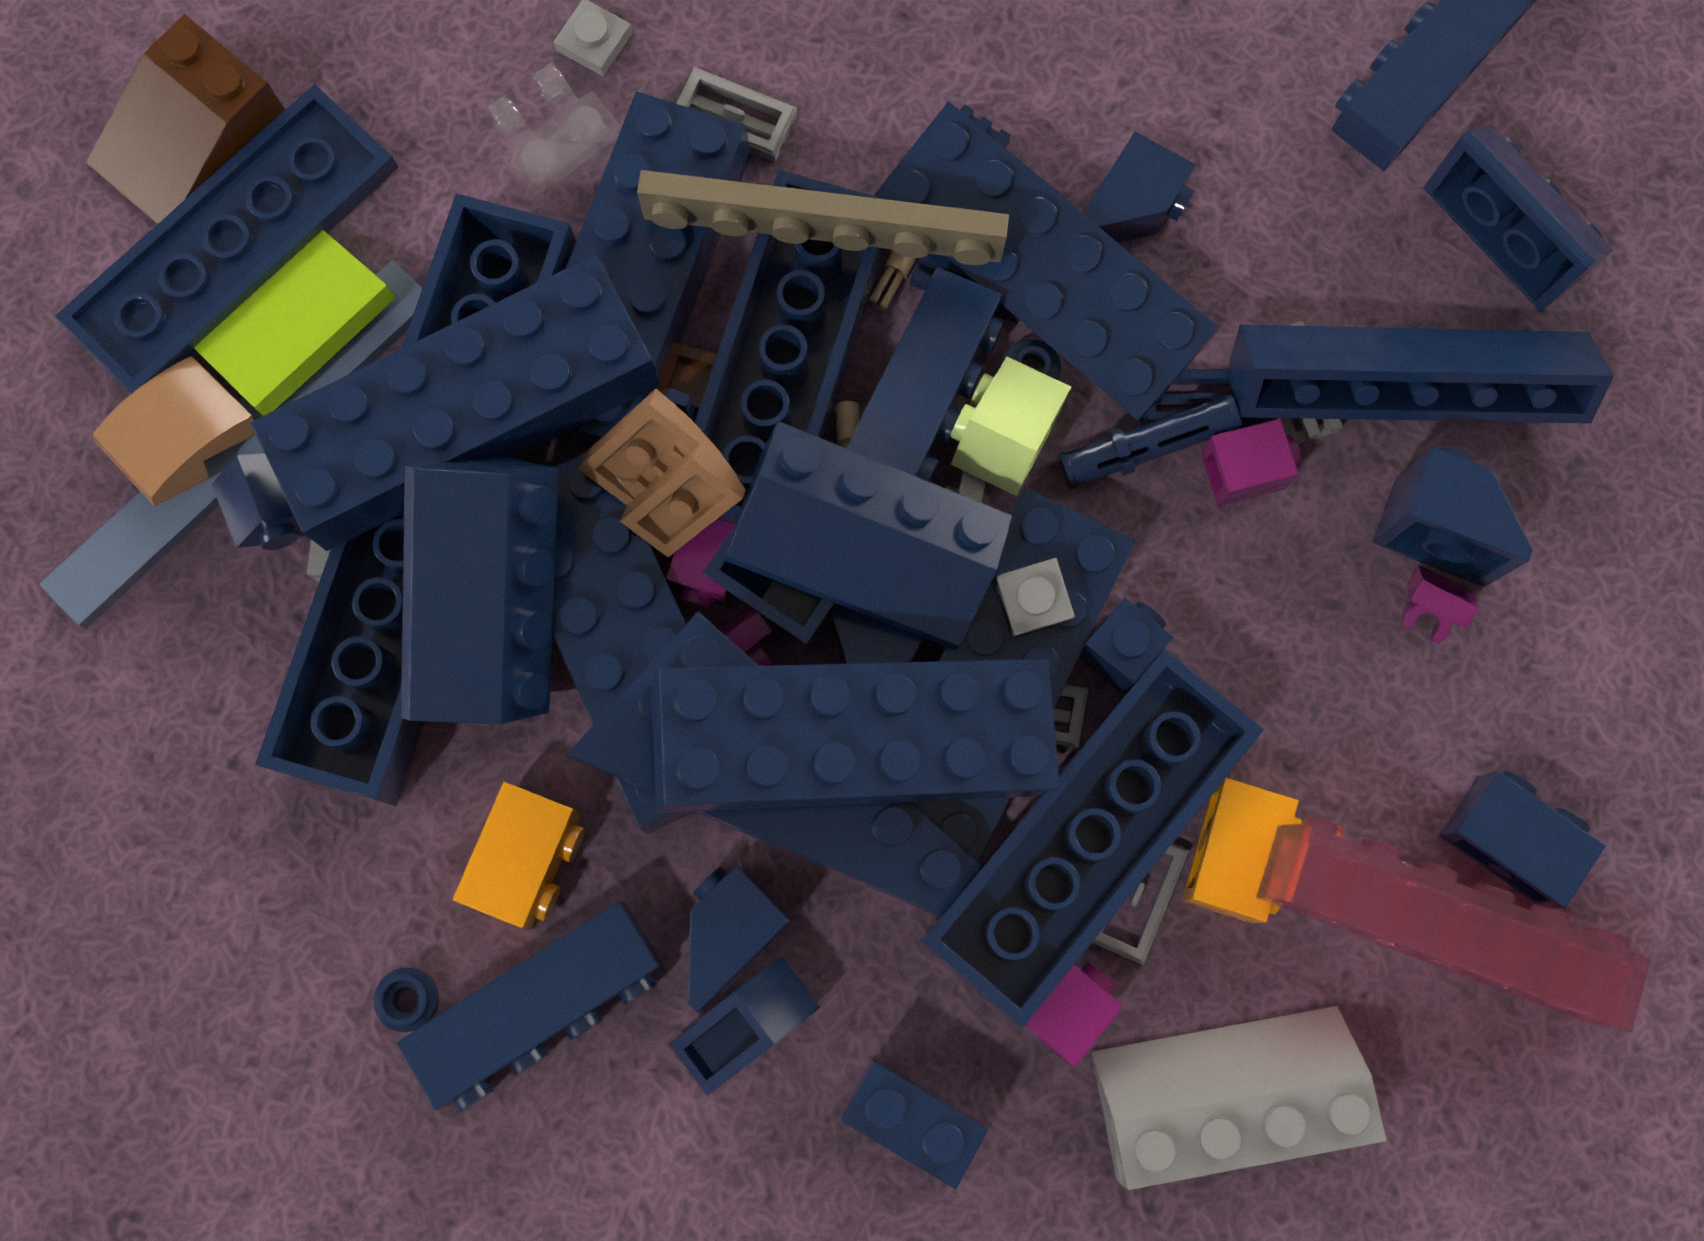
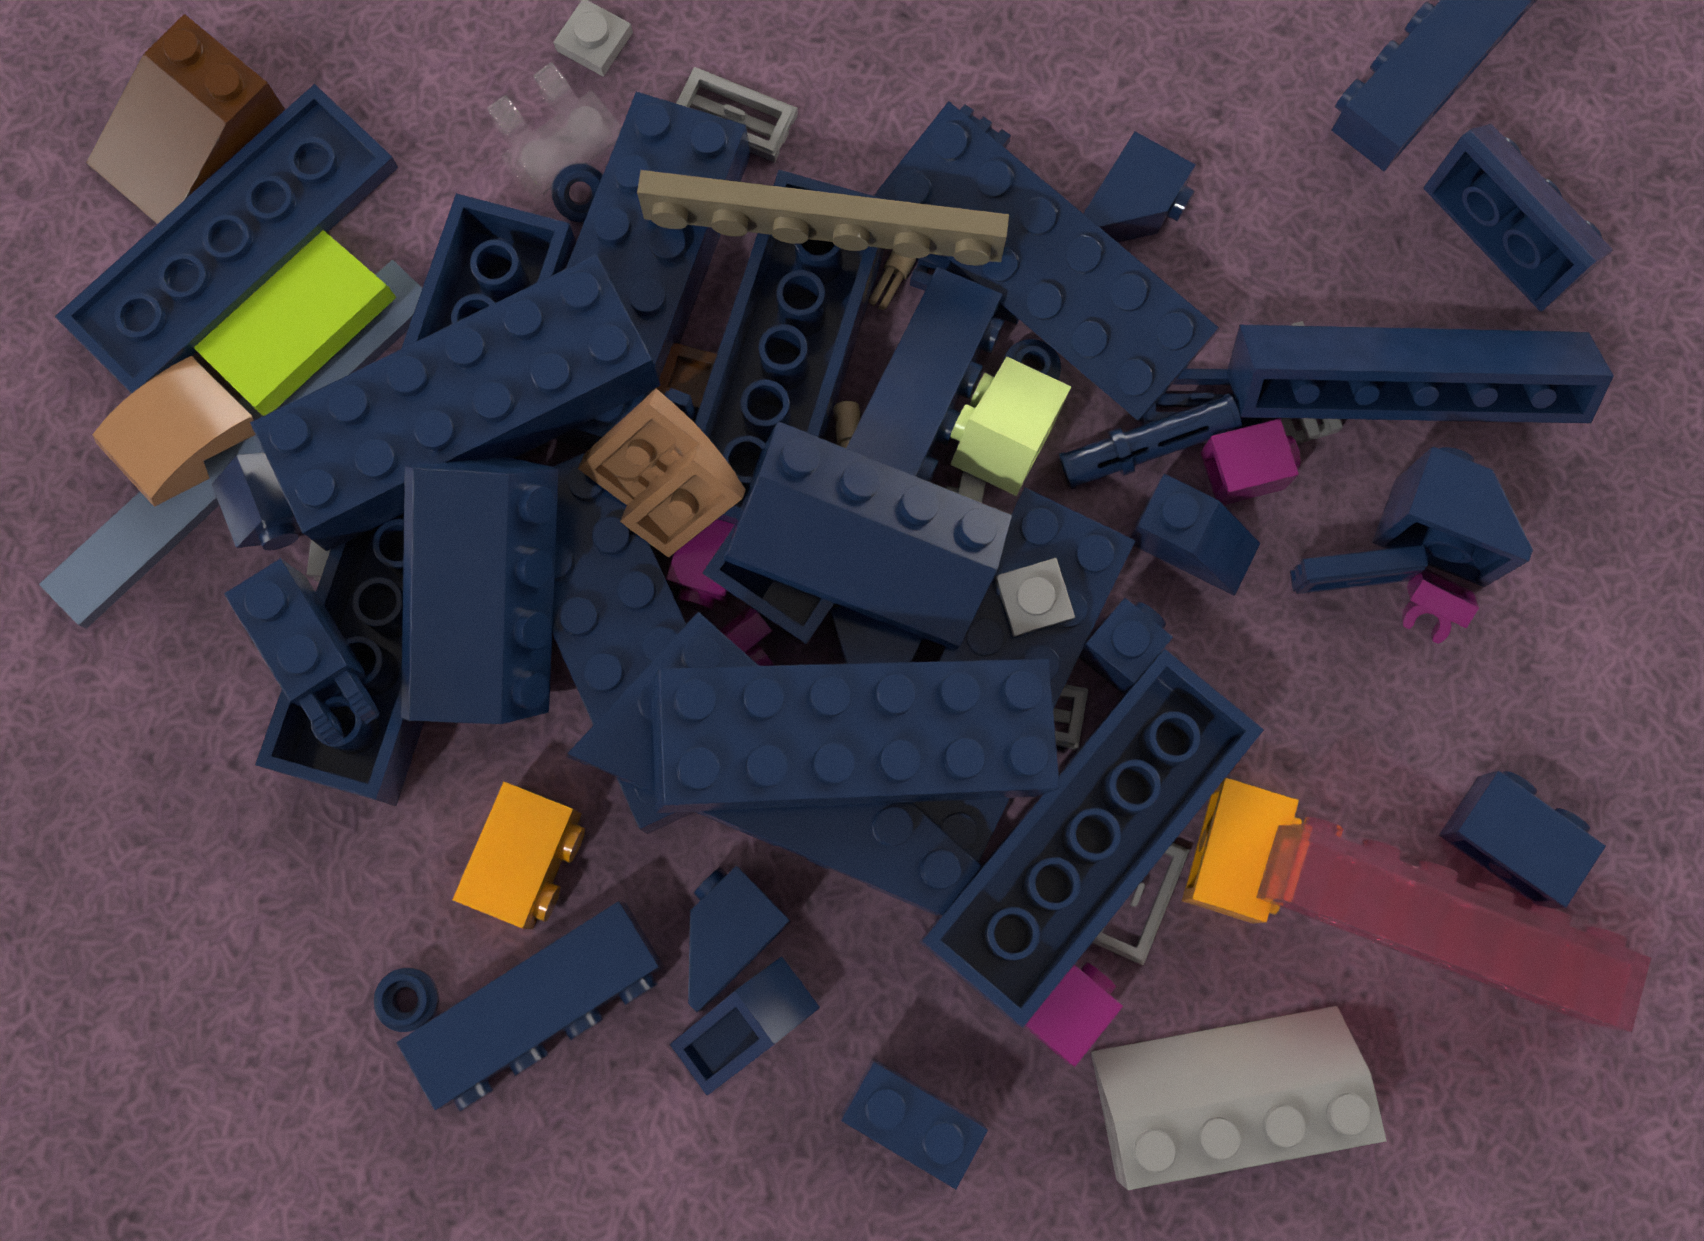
none -> dark blue hinge [224,558,380,746]
none -> dark blue plate [551,163,603,222]
none -> dark blue slope [1129,474,1260,596]
none -> dark blue tile [1290,545,1428,594]

